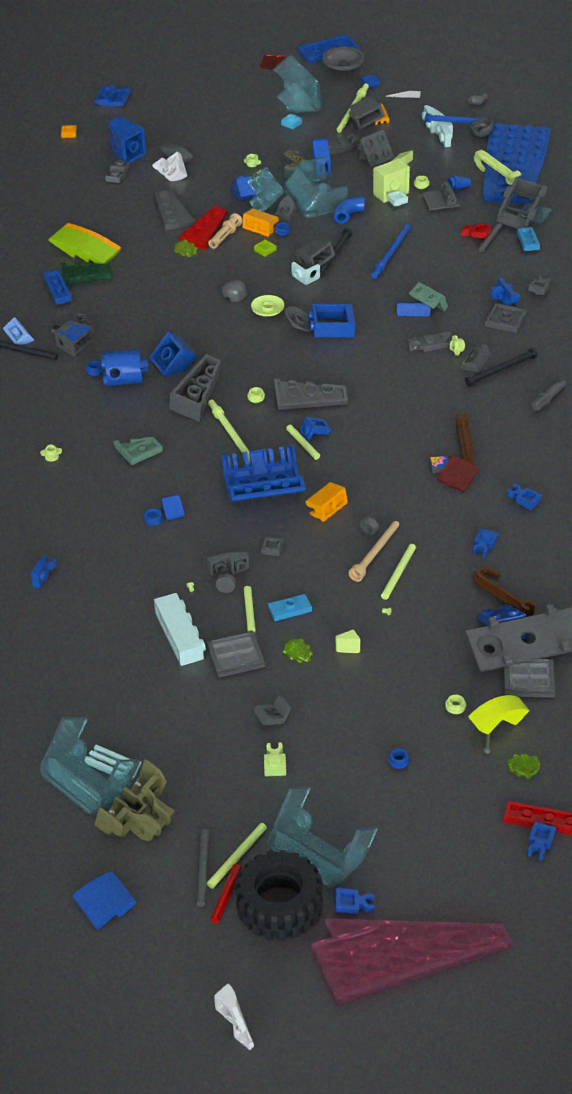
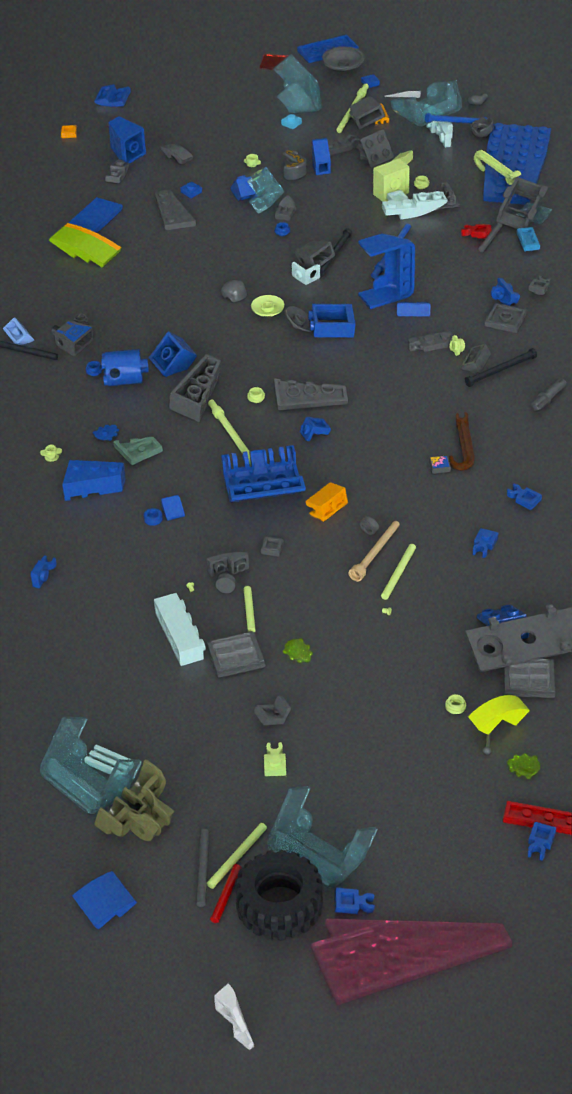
blue plate [43,269,72,305] -> none
clear green wing [61,262,113,285] -> none
white slope [152,152,187,181] -> none
clear neon green piece [175,239,197,257] -> none
red wing [179,206,228,250] -> none
tan pin [208,213,243,249] -> none
light orange hinge [242,209,279,237] -> none
lime tile [254,239,276,257] -> none
dark azure plate [268,594,312,622] -> none
clear light blue windscreen [284,157,348,217] -> none
yellowish green bar [286,425,320,460] -> none
blue cylinder [334,196,365,224] -> none
yellowish green slope [335,629,360,653] -> none
blue plate [388,748,410,769] -> none
sand green bracket [409,282,448,311] -> none
clear red piece [437,455,480,493] -> none
blue cone [447,175,471,191] -> none
reddish brown piece [473,567,535,617] -> none
none -> blue wedge [63,460,126,501]
none -> blue tile [68,197,123,233]
none -> blue piece [93,425,119,441]
none -> blue plate [180,182,202,198]
none -> blue windscreen [358,234,415,309]
none -> light aqua slope [382,191,447,219]
none -> clear light blue windscreen [390,80,462,126]

